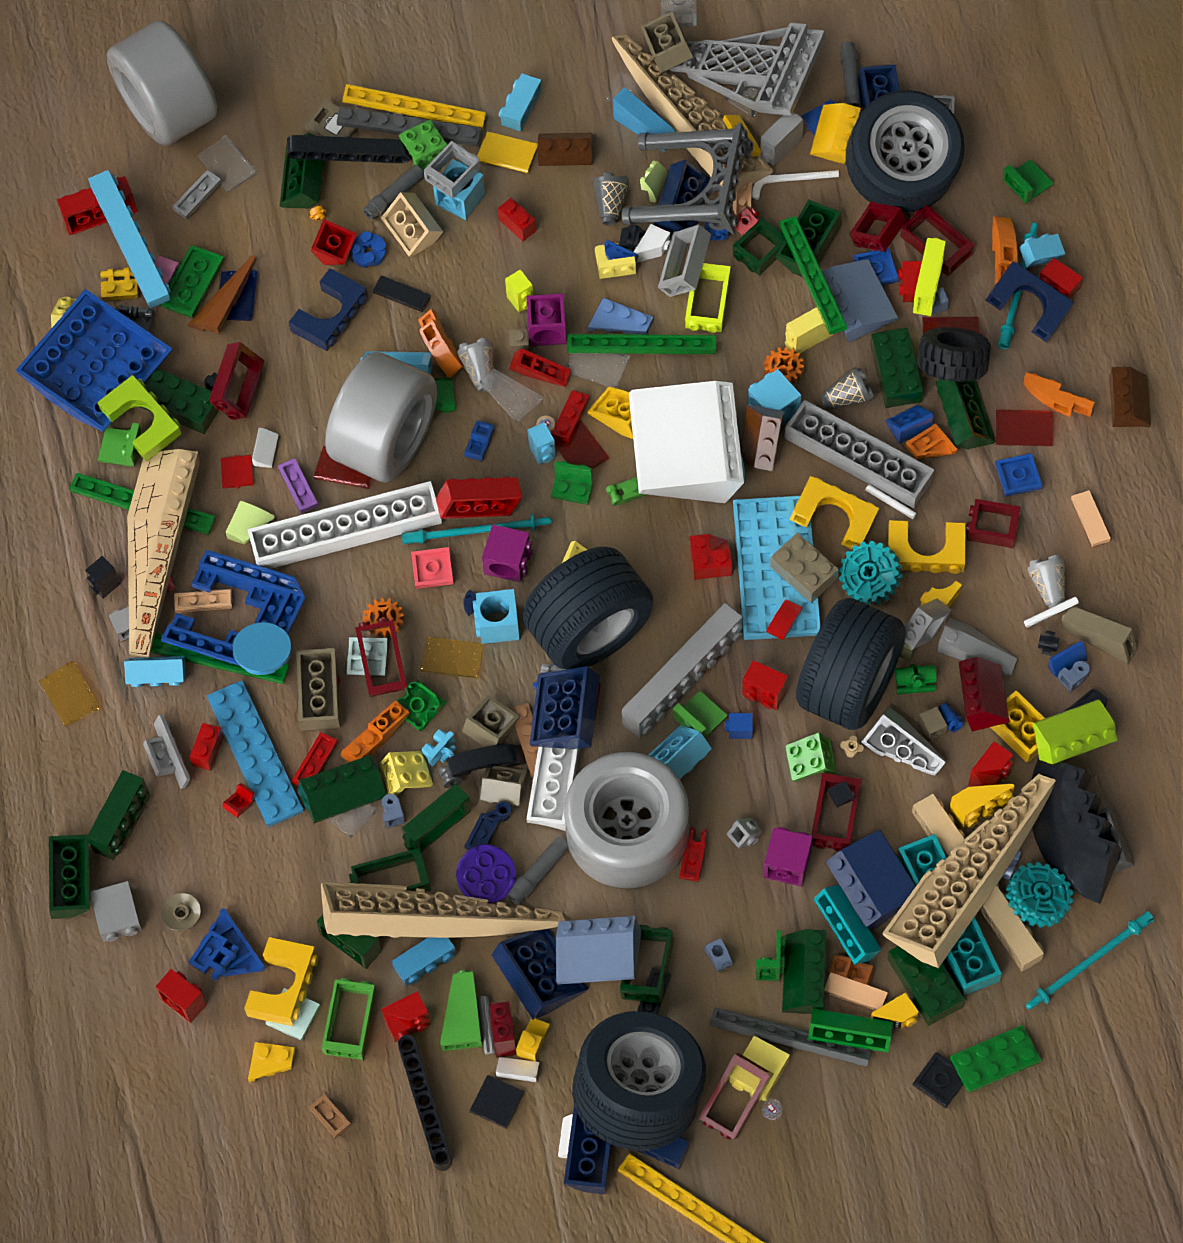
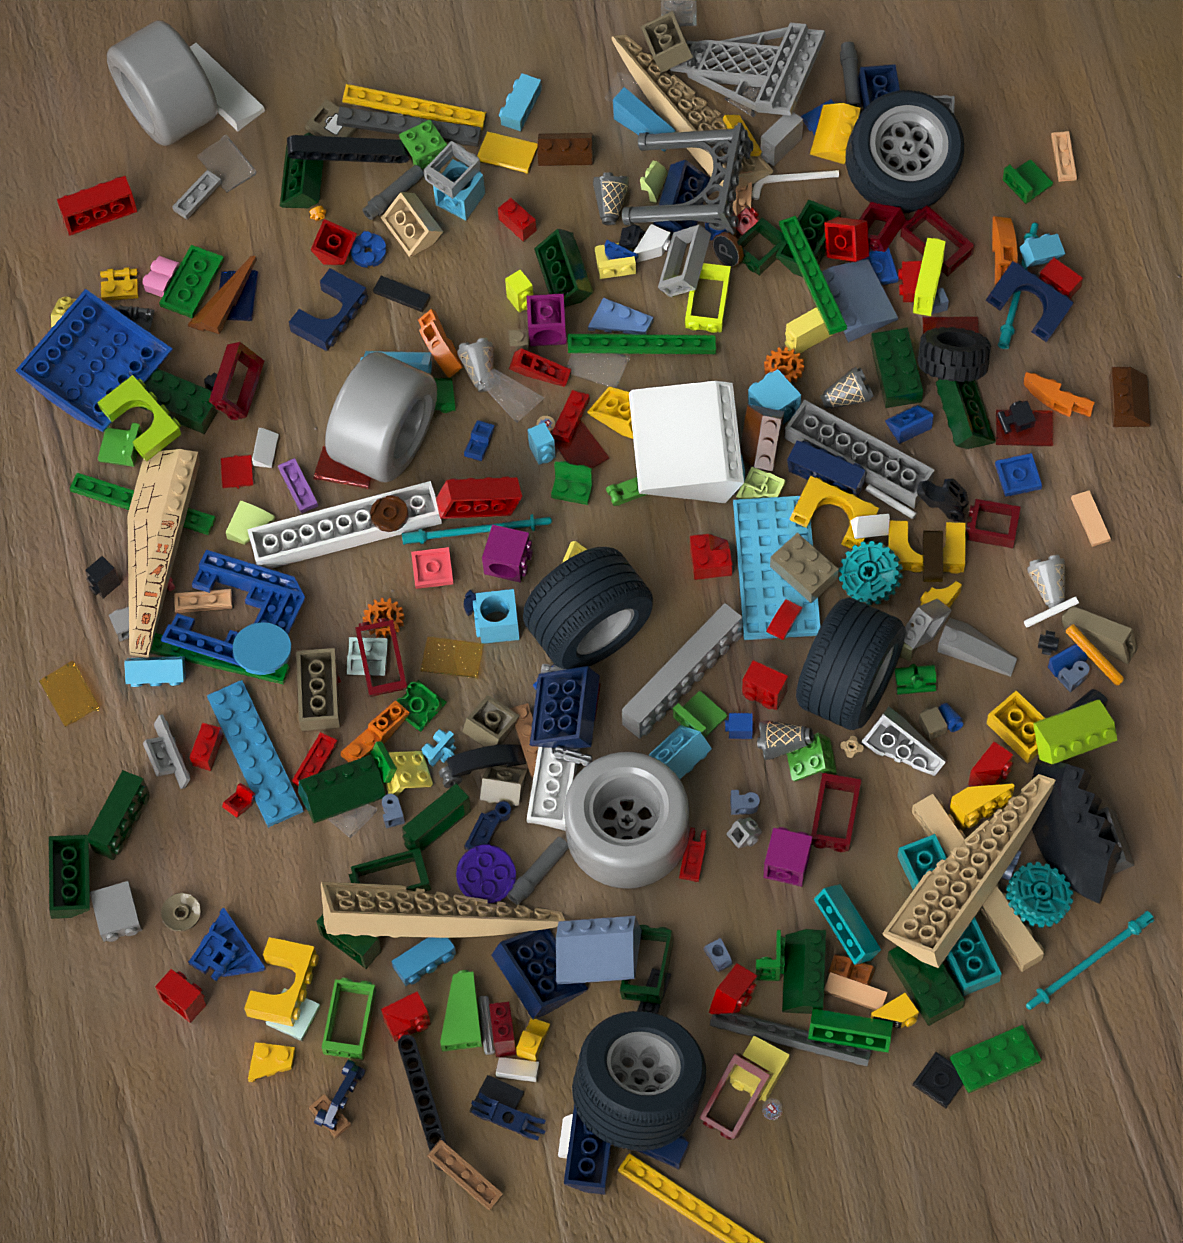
medium azure brick [88,170,171,309] -> none
dark blue slope [826,830,916,929] -> none
black tile [828,781,855,808] -> none
orange wing [905,423,958,460] -> none
dark red slope [958,657,1010,732] -> none
none -> white arch [190,43,265,131]
none -> dark blue plate [314,1059,366,1130]
none -> reddish brown tile [370,495,409,532]
none -> green plate [370,741,397,783]
none -> medium nougat plate [427,1140,503,1210]
none -> dark blue piece [471,1093,546,1141]
none -> dark green slope [534,229,593,307]
none -> axle [554,746,592,766]
none -> red slope [709,963,757,1014]
none -> tile [712,232,744,267]
none -> sand blue leg [730,790,760,815]
none -> yellowish green slope [736,467,786,499]
none -> dark grey cone [757,721,814,760]
none -> dark blue slope [787,440,866,498]
none -> red brick [825,217,869,262]
none -> white slope [851,514,890,539]
none -> black piece [917,479,969,521]
none -> dark brown beam [923,530,943,583]
none -> black brick [997,400,1036,434]
none -> light nougat tile [1051,131,1077,182]
none -> light orange axle [1066,624,1124,686]

